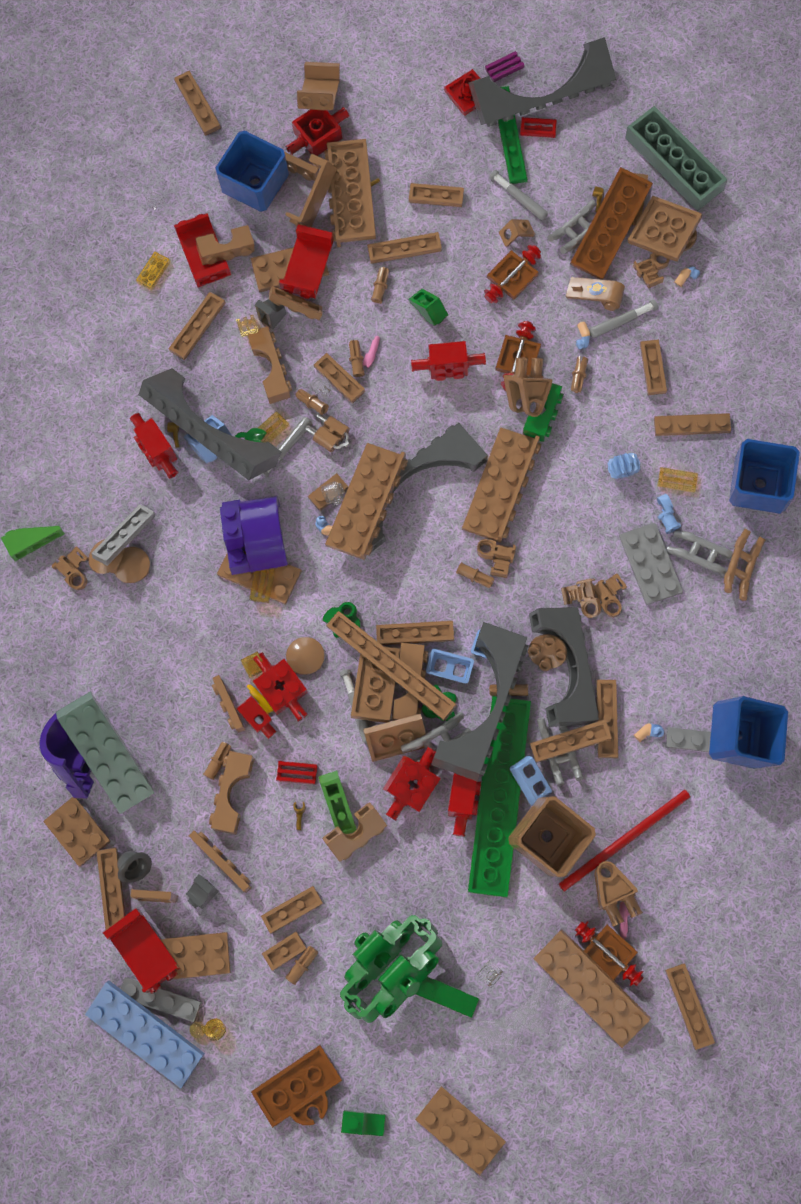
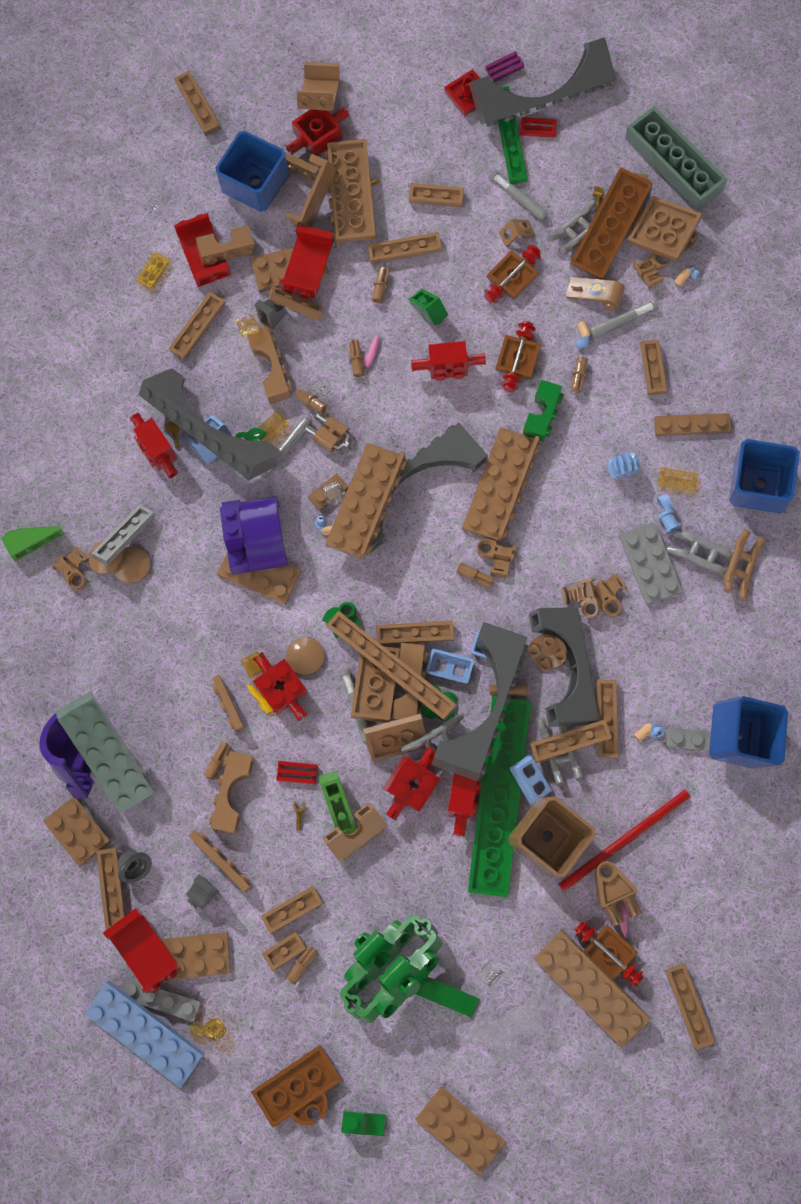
medium nougat tile [130,889,178,903] -> none
red torso [236,696,277,739] -> none
clear yellow tile [249,568,275,603] -> none
medium nougat plate [314,353,365,404] -> none
medium nougat piece [504,357,553,417] -> none

